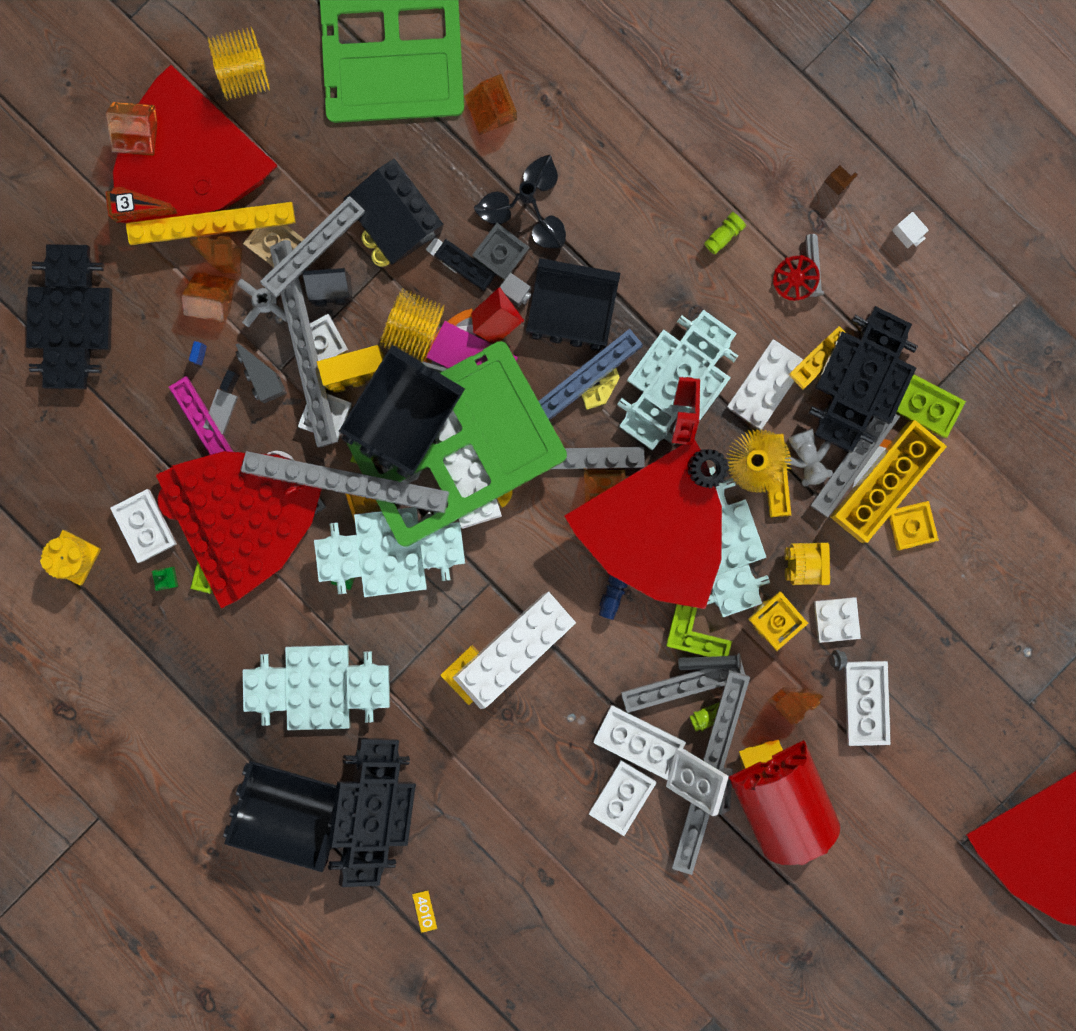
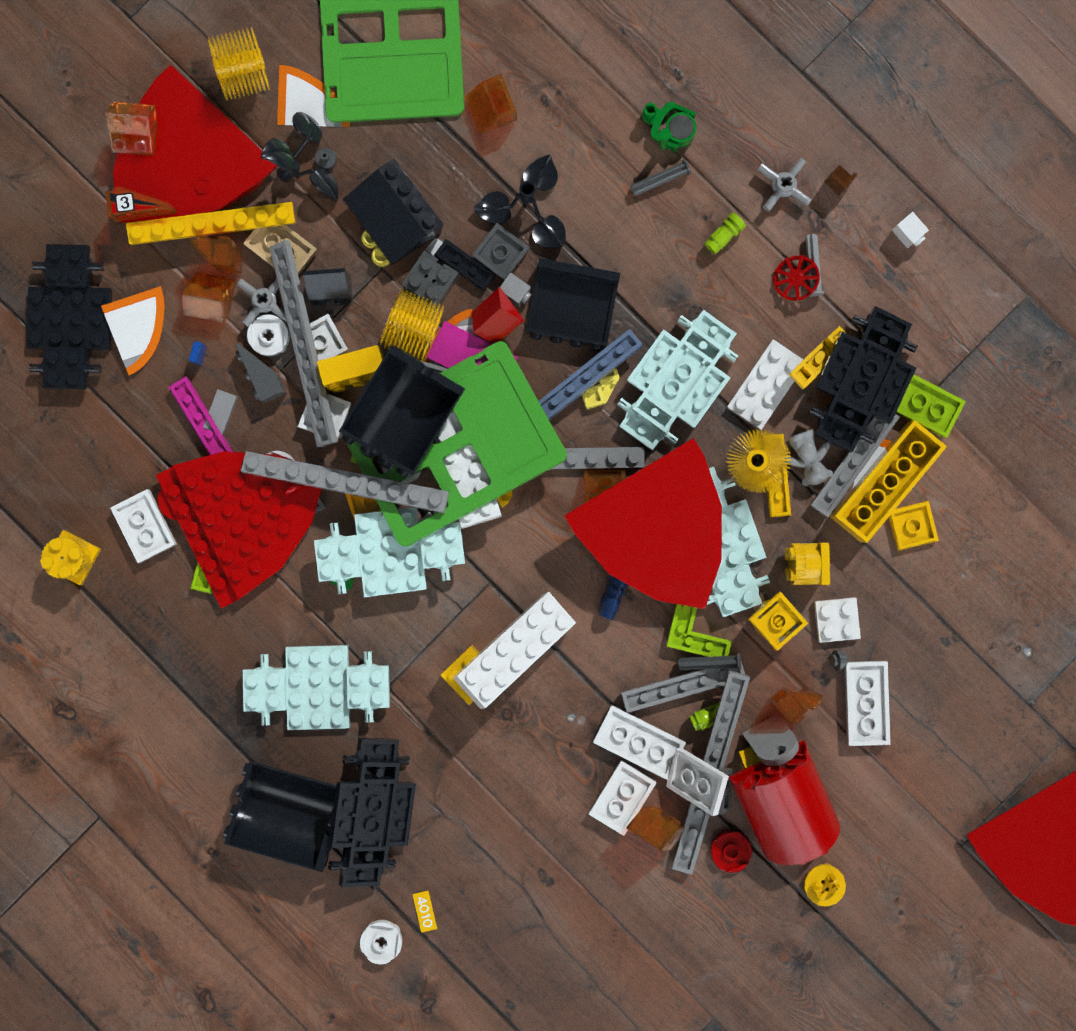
green tile [152,567,178,591] -> none
black tile [220,370,240,394] -> none
light grey plate [260,196,365,298] -> none
red panel [672,377,700,445] -> none
black tyre [688,449,729,488] -> none
none -> sticker [101,286,165,375]
none -> white plate [247,314,290,357]
none -> black plant [261,112,339,202]
none -> white sticker [277,65,350,127]
none -> dark grey tile [316,148,337,171]
none -> white plate [360,920,403,964]
none -> dark grey piece [401,250,459,309]
none -> clear orange slope [626,805,685,851]
none -> dark grey axle [630,159,691,196]
none -> green piece [642,102,697,154]
none -> red tile [710,830,752,873]
none -> light grey tile [742,714,799,766]
none -> light grey bar [757,158,812,212]
none -> yellow plate [803,863,846,906]

